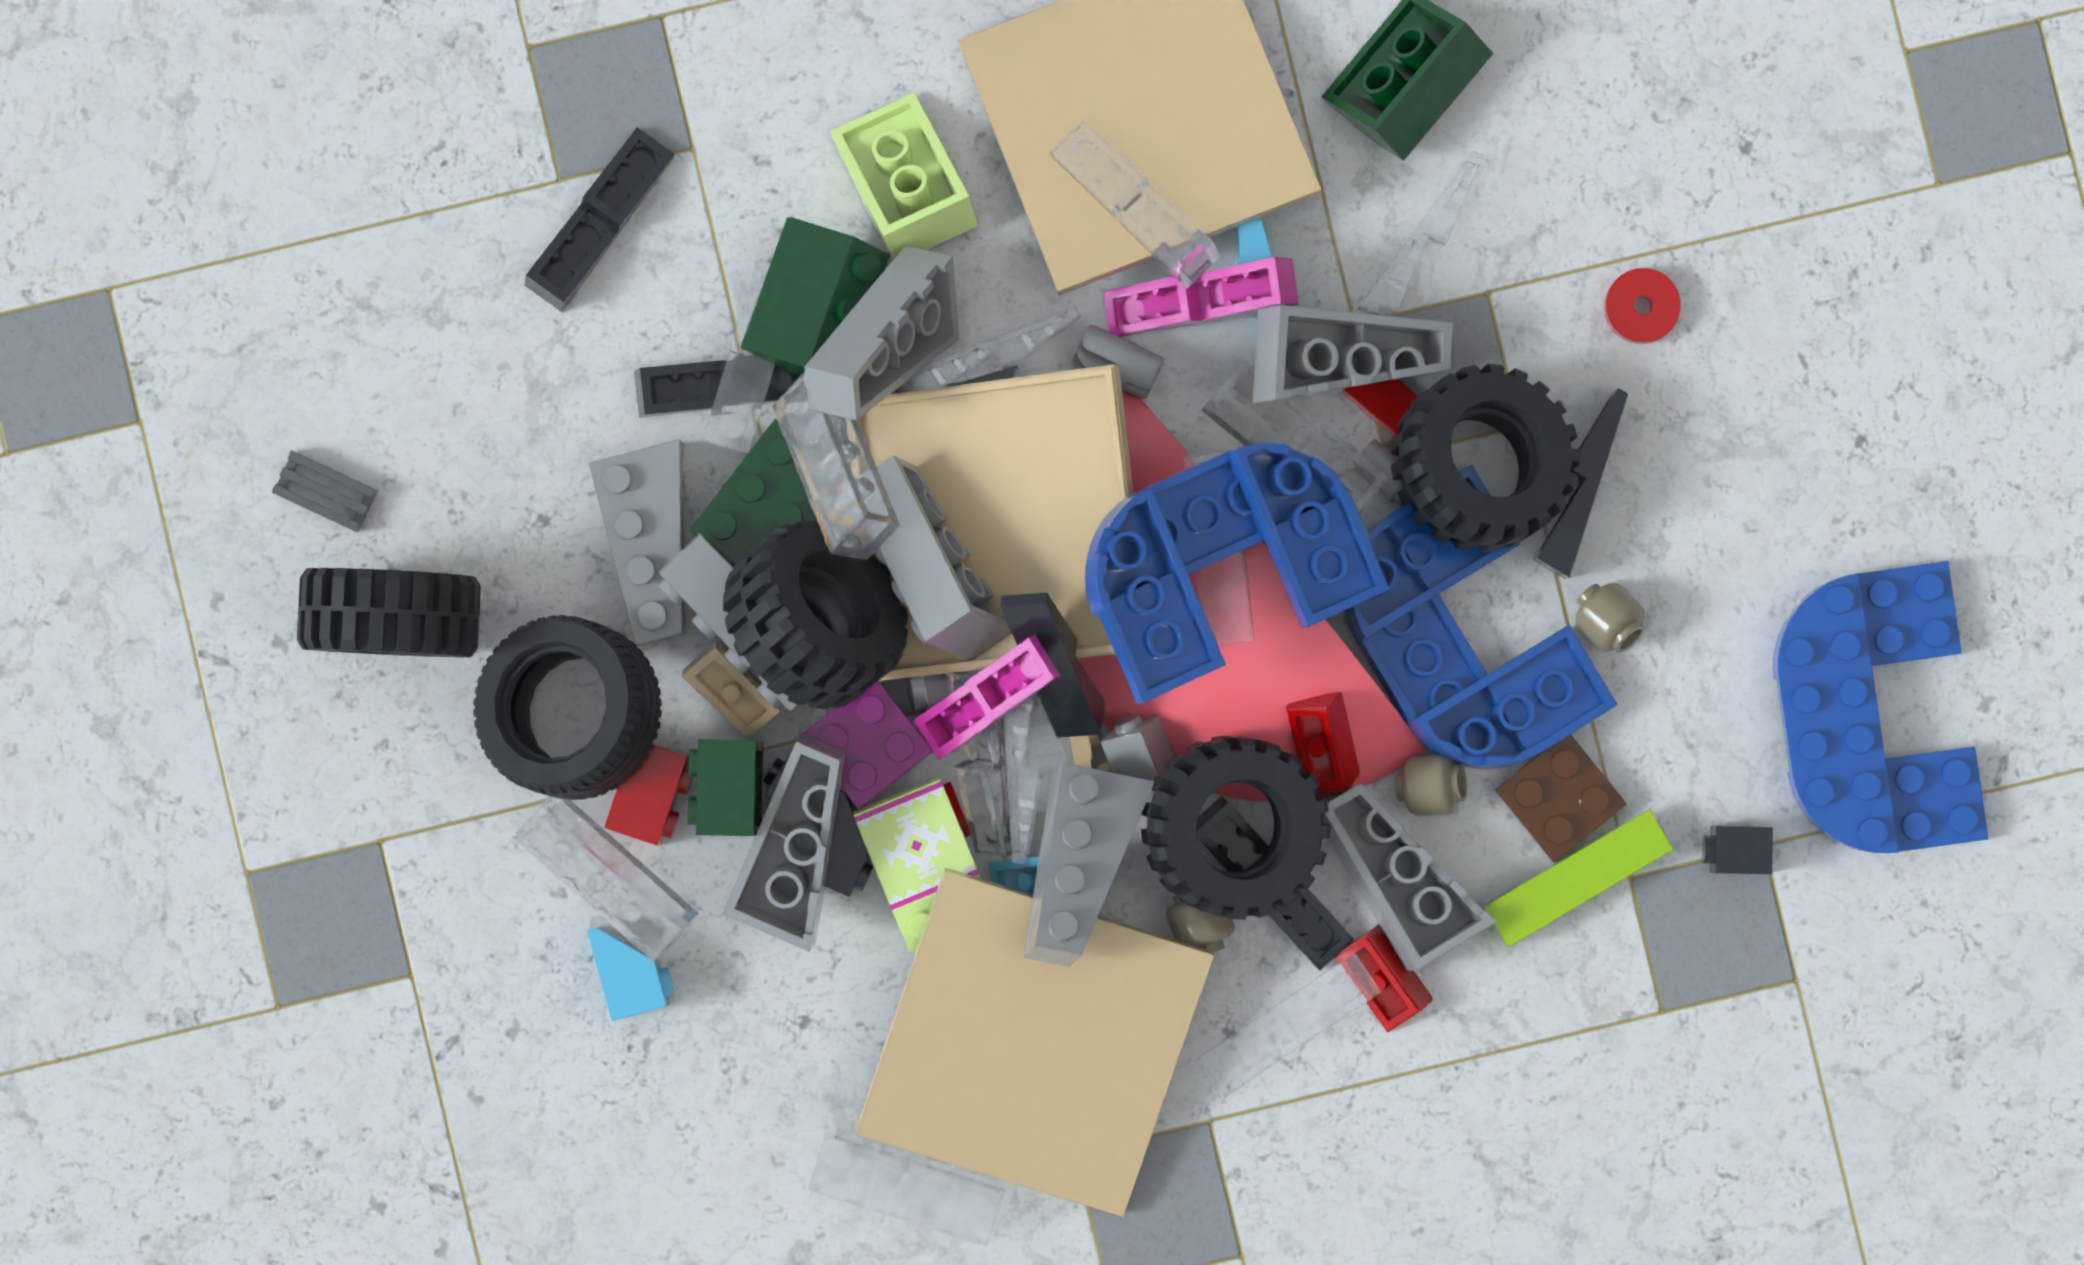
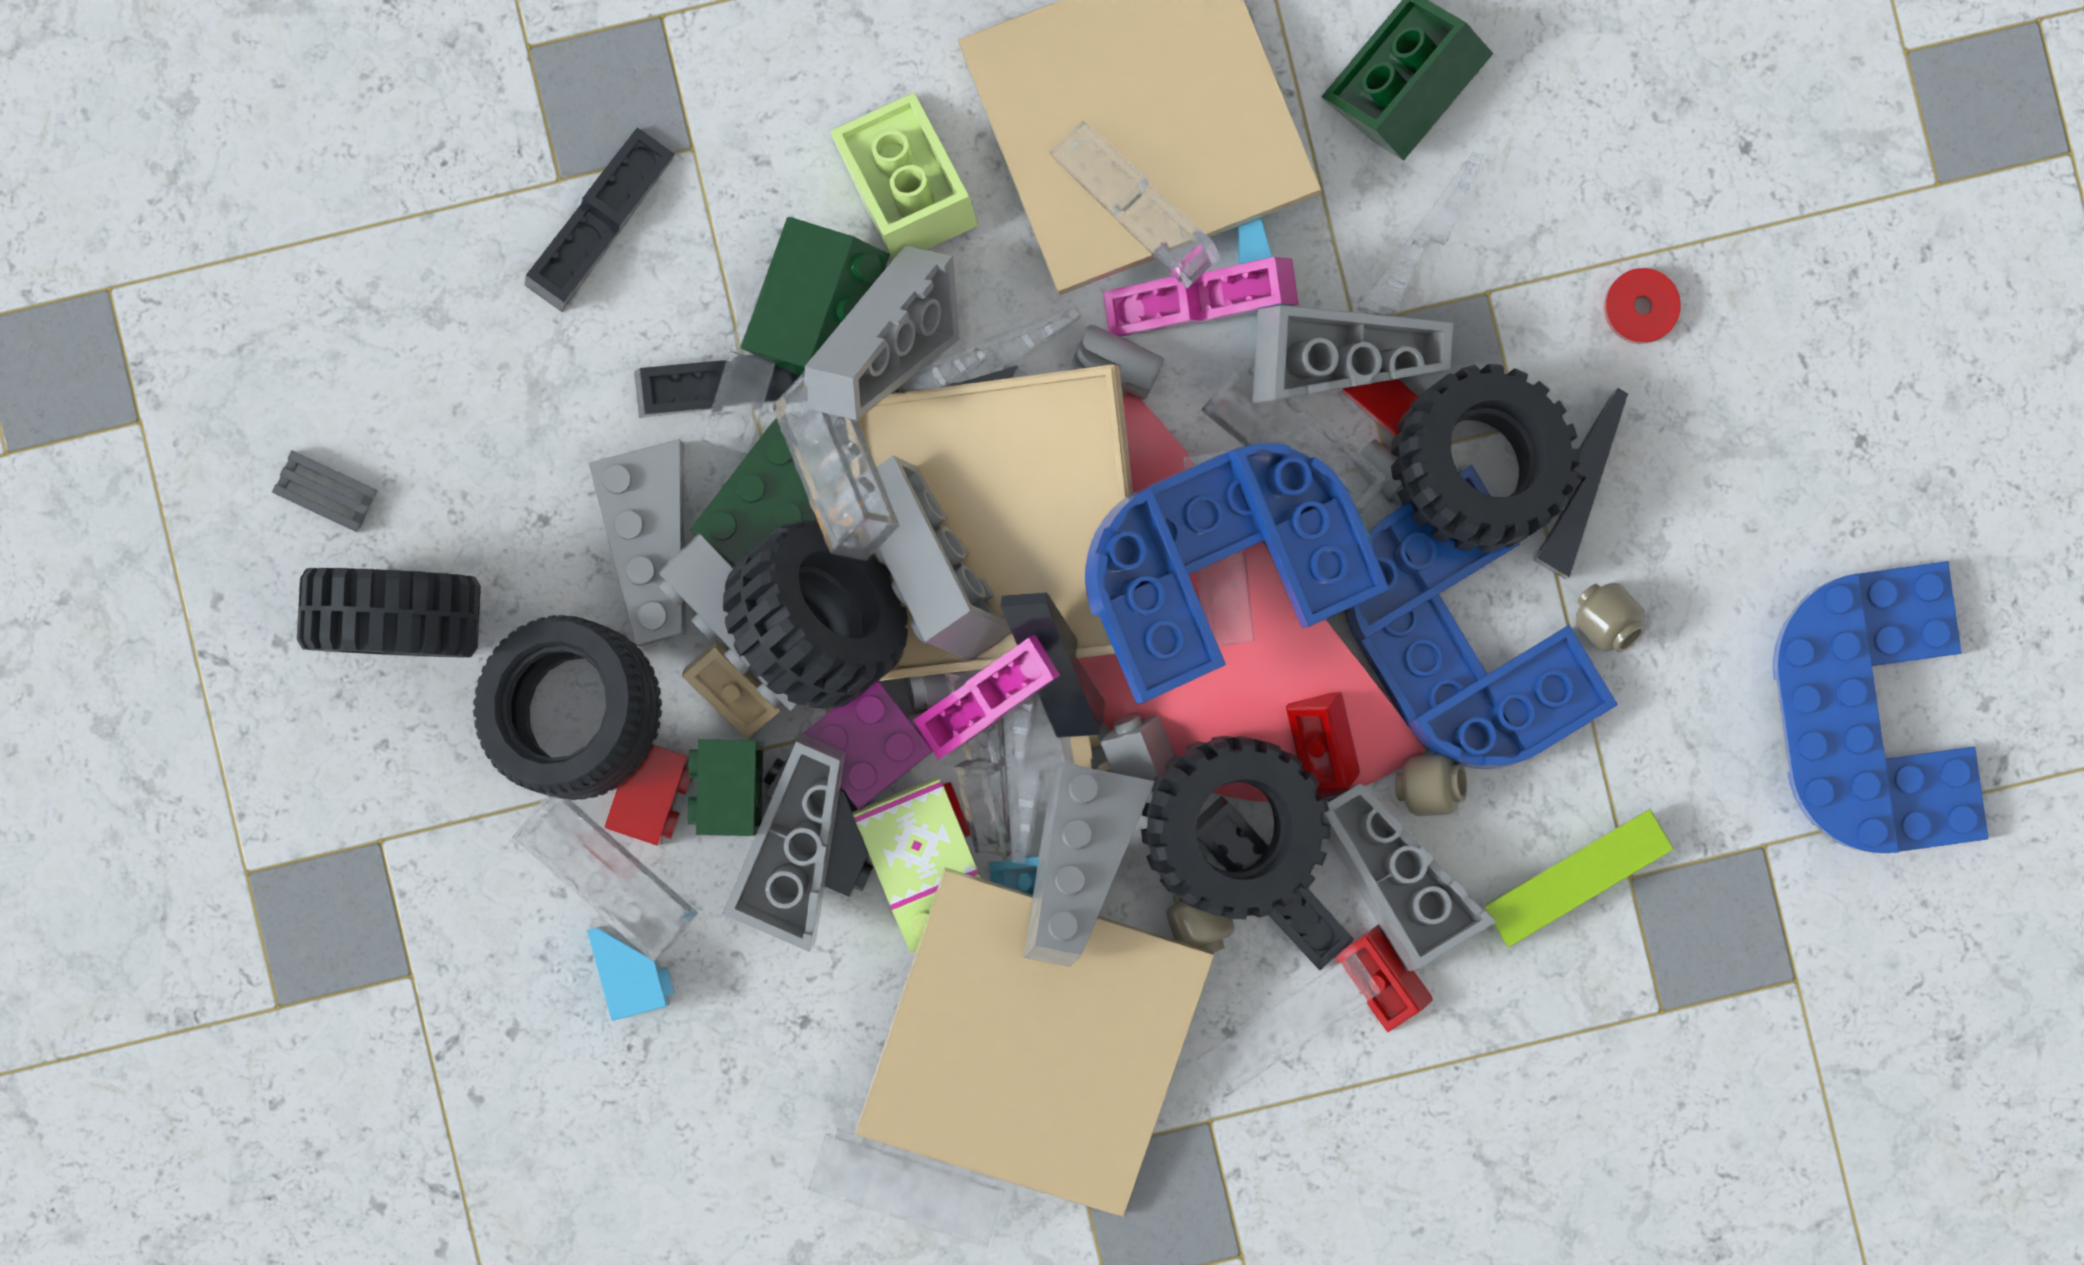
reddish brown plate [1494,734,1627,863] -> none
black brick [1702,826,1773,874] -> none

